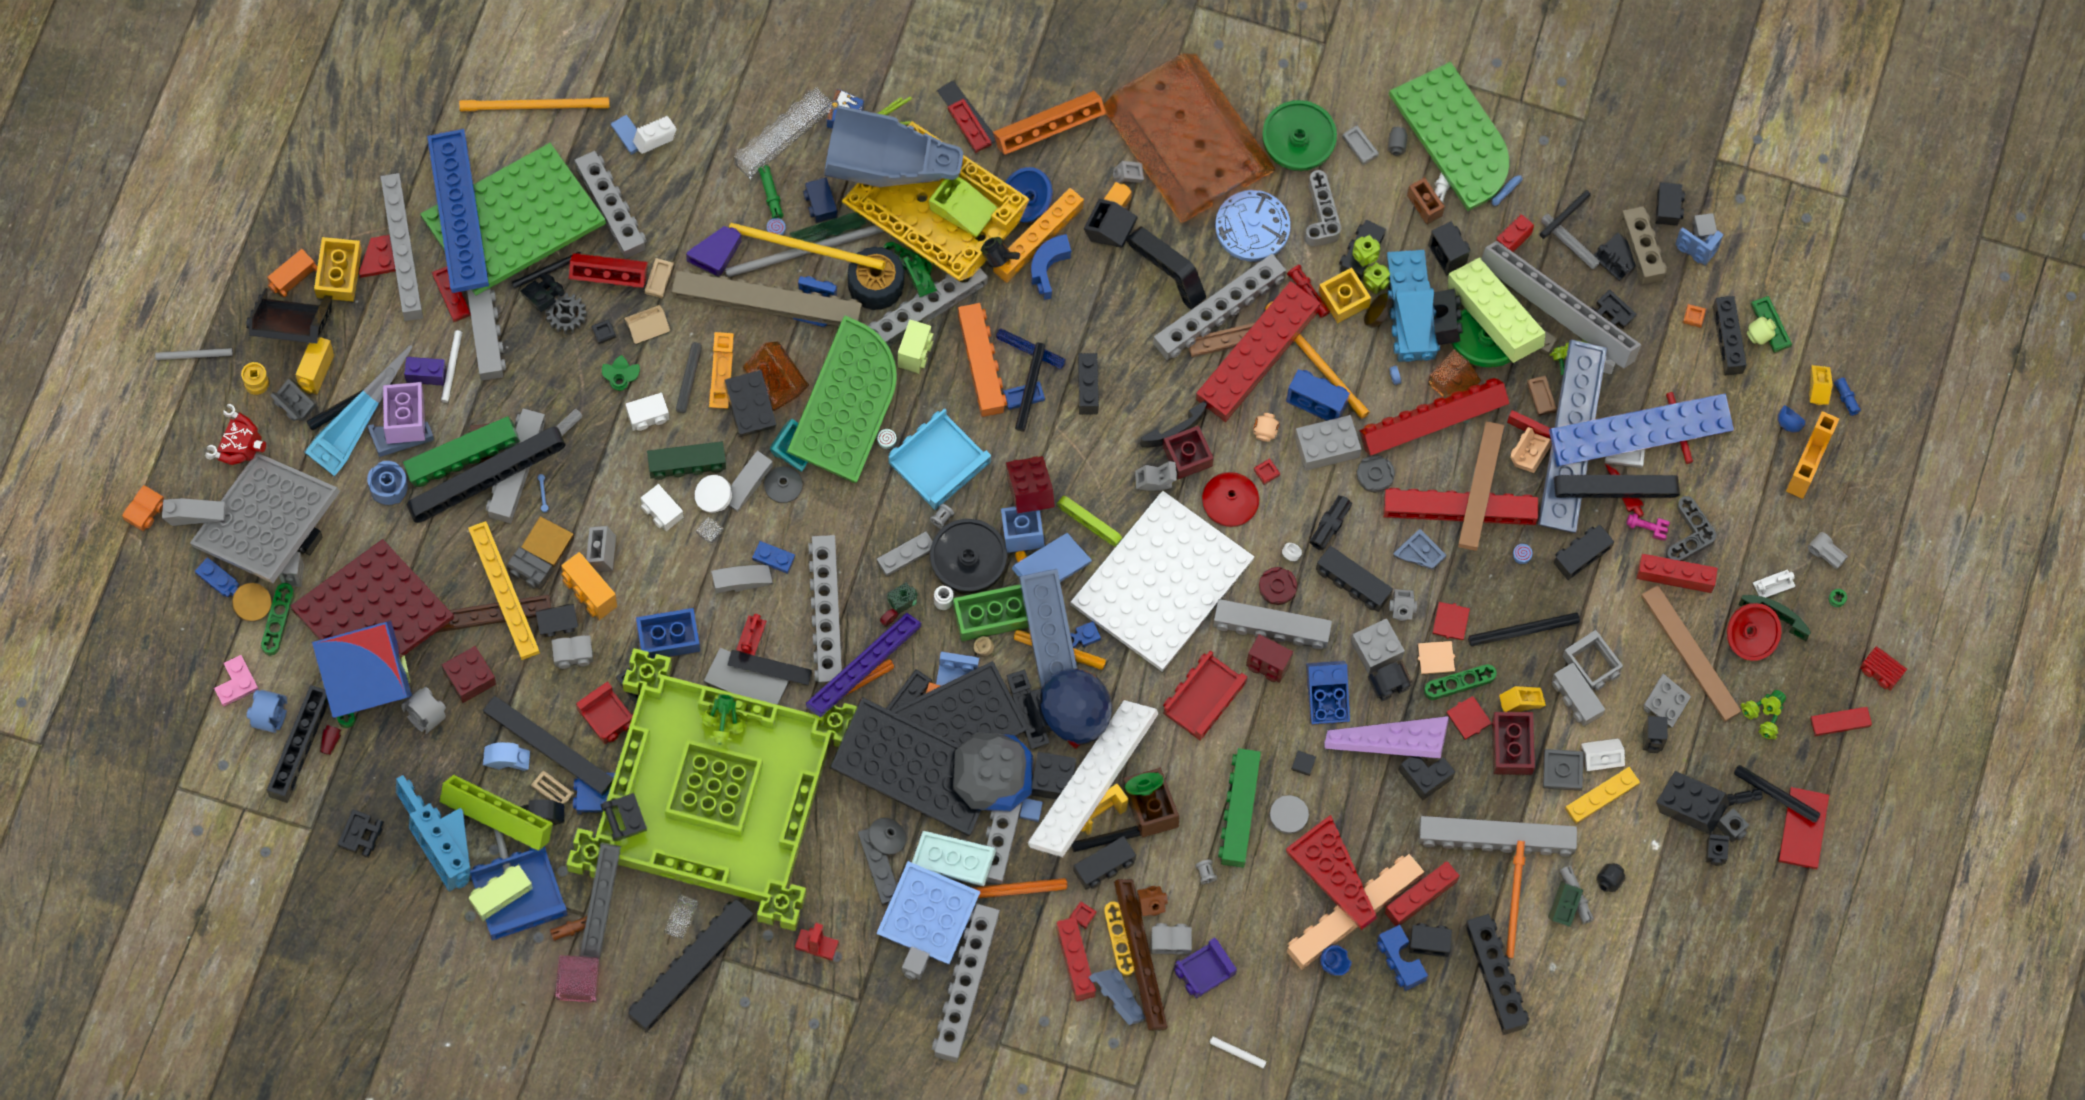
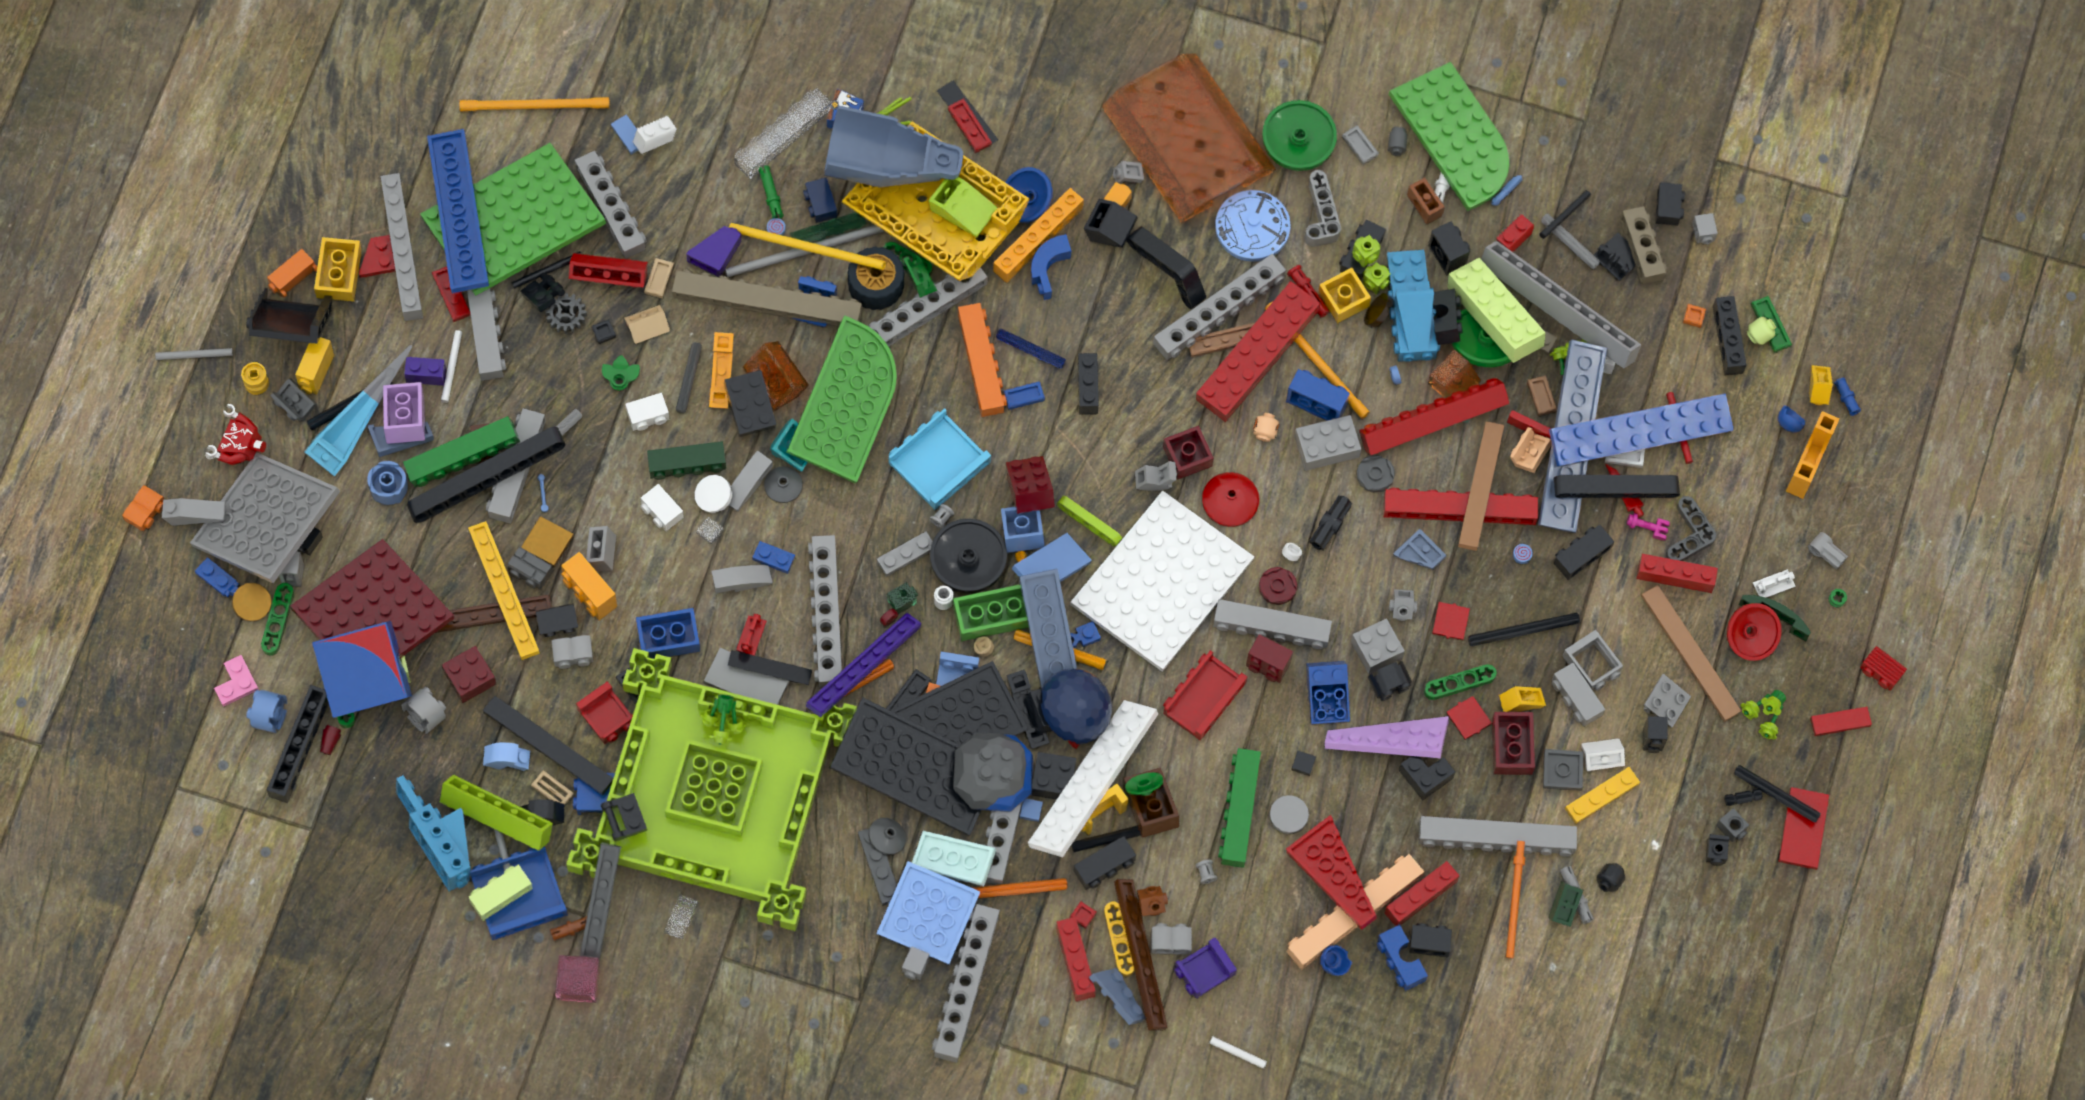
black plate [337,809,384,858] -> none
black brick [628,899,754,1033] -> none
red bracket [795,923,839,961] -> none
light aqua tile [877,429,896,449] -> none
yellowish green brick [898,319,934,374] -> none
black piece [981,237,1020,268] -> none
orange brick [993,91,1106,155] -> none
black axle [1015,342,1045,432] -> none
black slope [1140,401,1207,448] -> none
red tile [1254,458,1280,485] -> none
black brick [1316,545,1393,612] -> none
light nougat piece [1417,641,1455,675] -> none
black brick [1465,914,1529,1035] -> none
black plate [1591,290,1637,329] -> none
black brick [1656,771,1729,835] -> none
medium blue bracket [1675,228,1724,266] -> none

